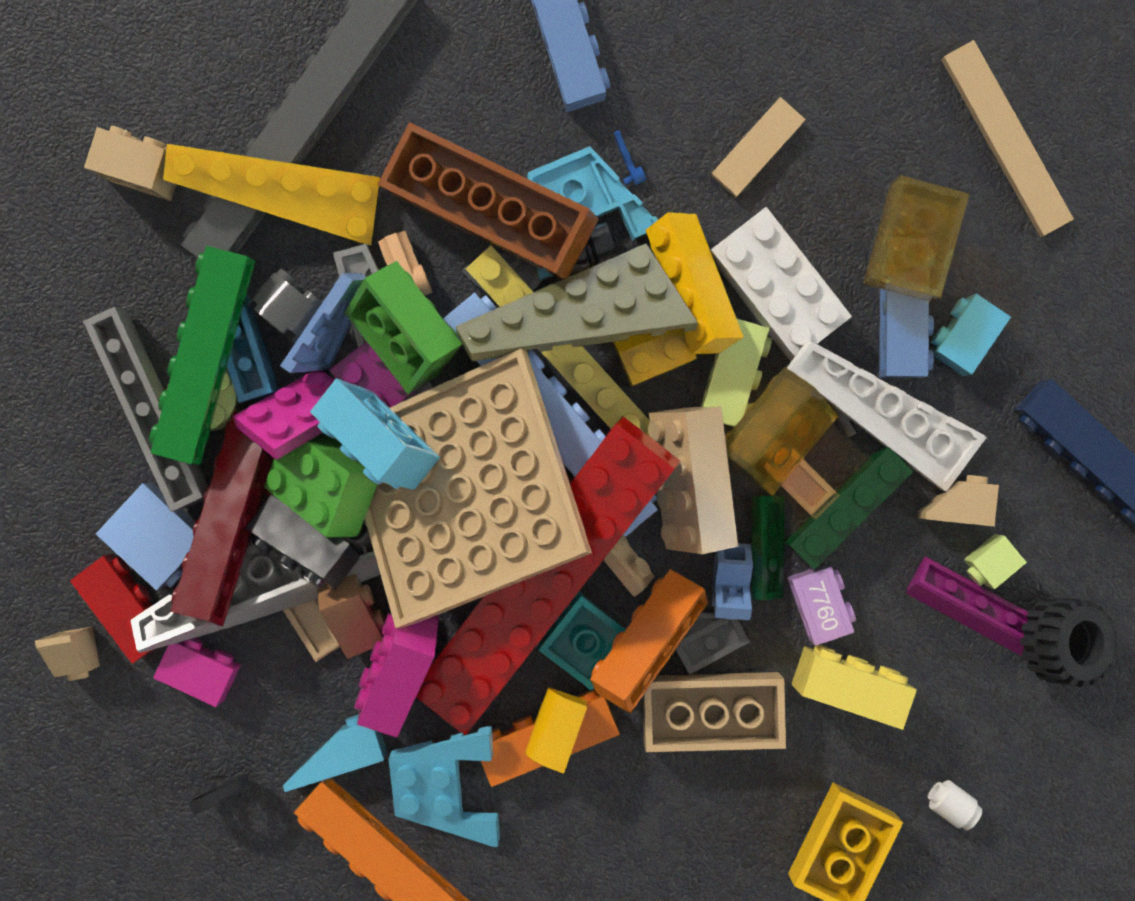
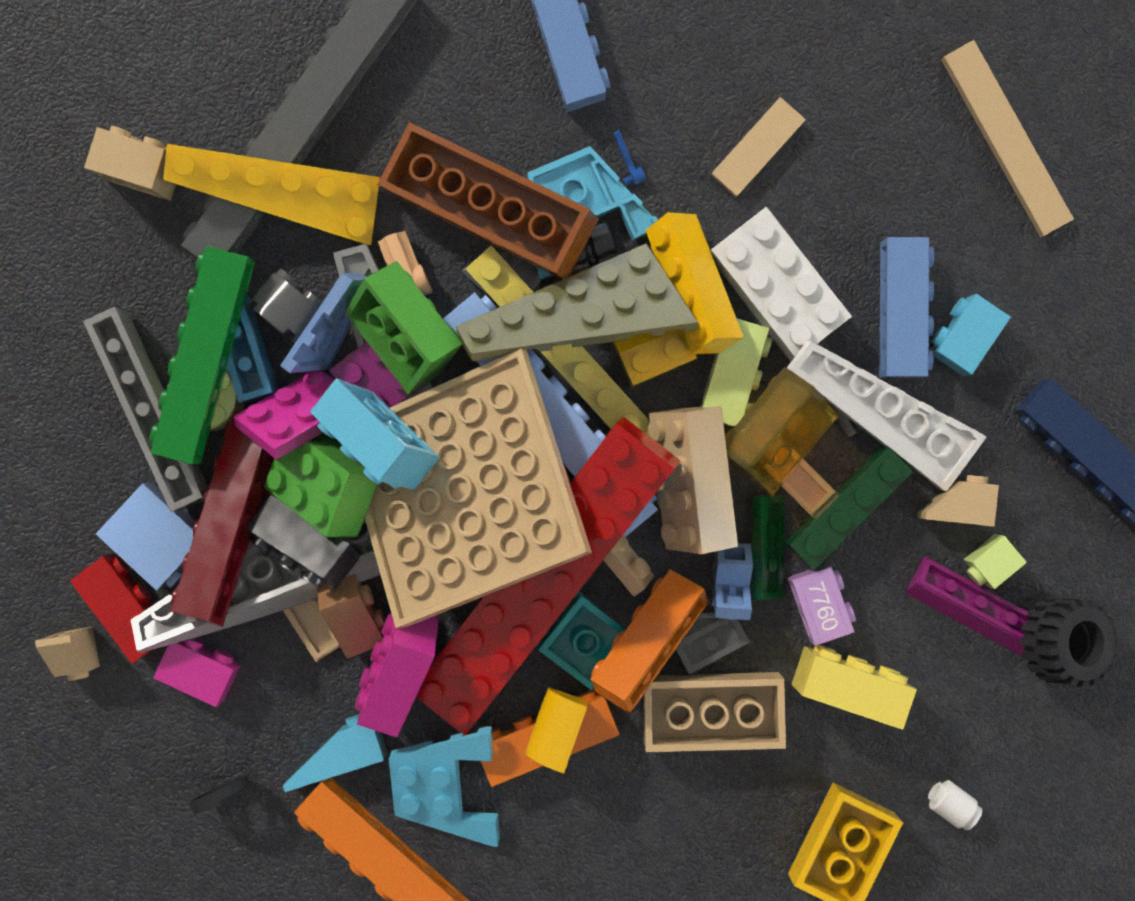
clear yellow brick [863,175,969,302] -> none

